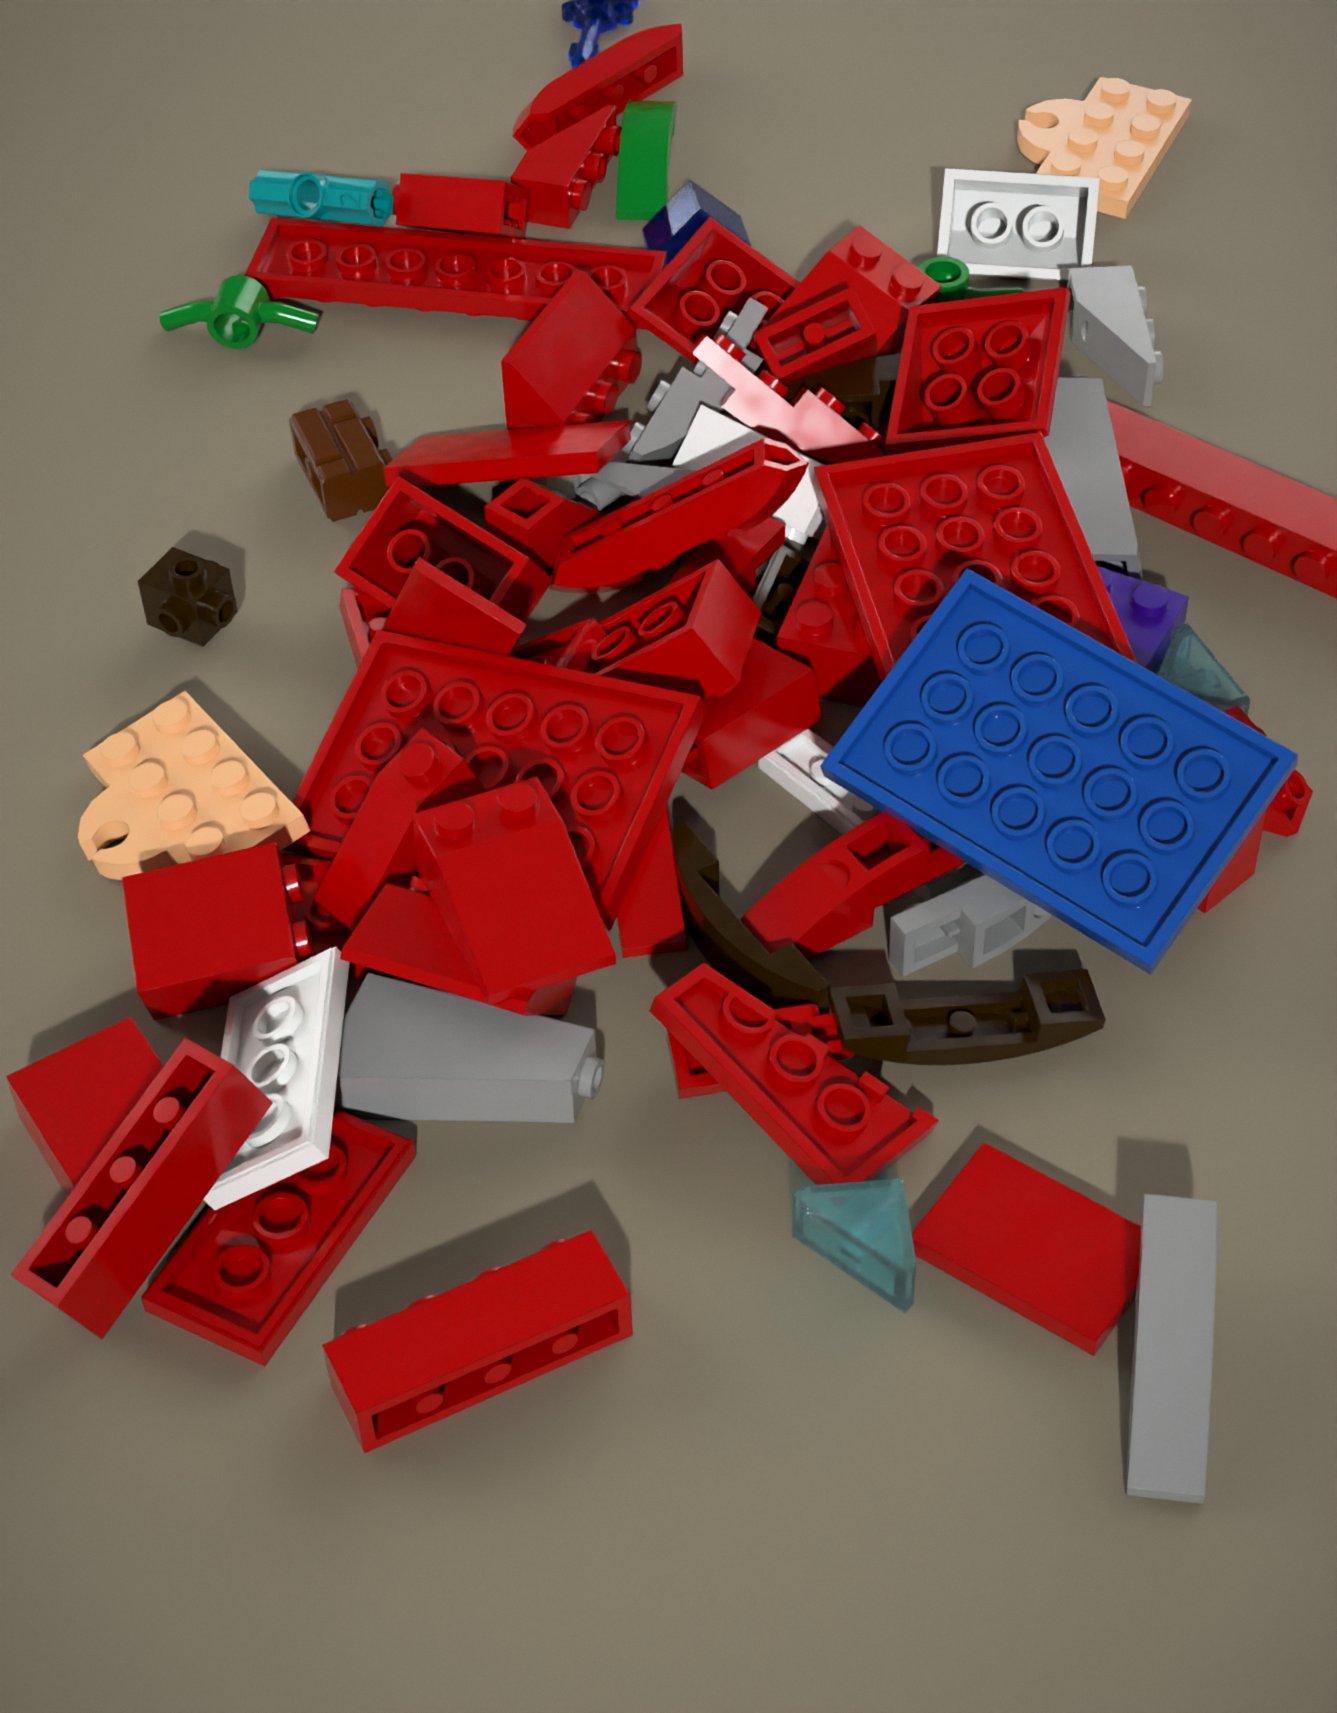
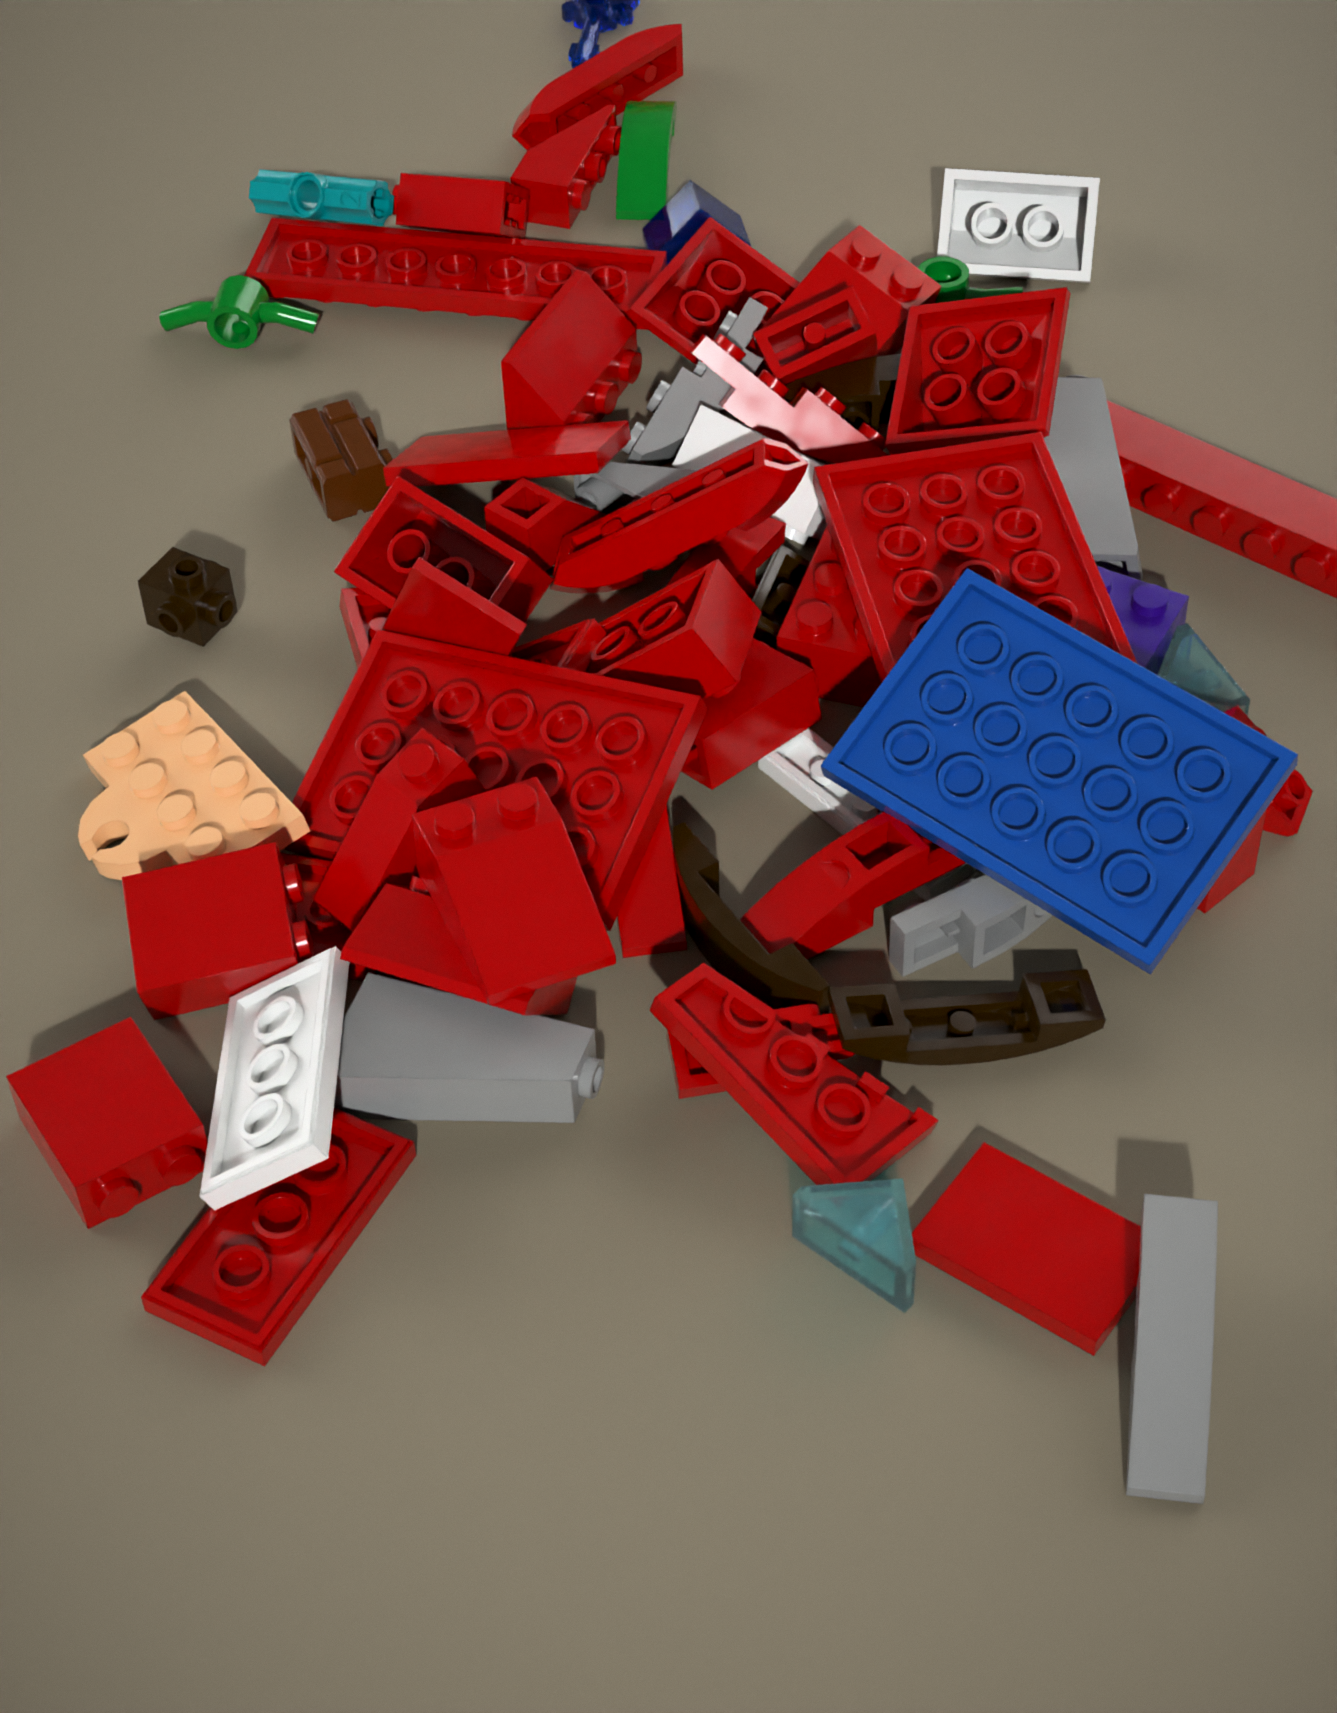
red brick [10,1037,273,1339] -> none
red brick [322,1229,633,1453] -> none
light nougat plate [1017,77,1192,219] -> none
light grey slope [1067,265,1163,407] -> none

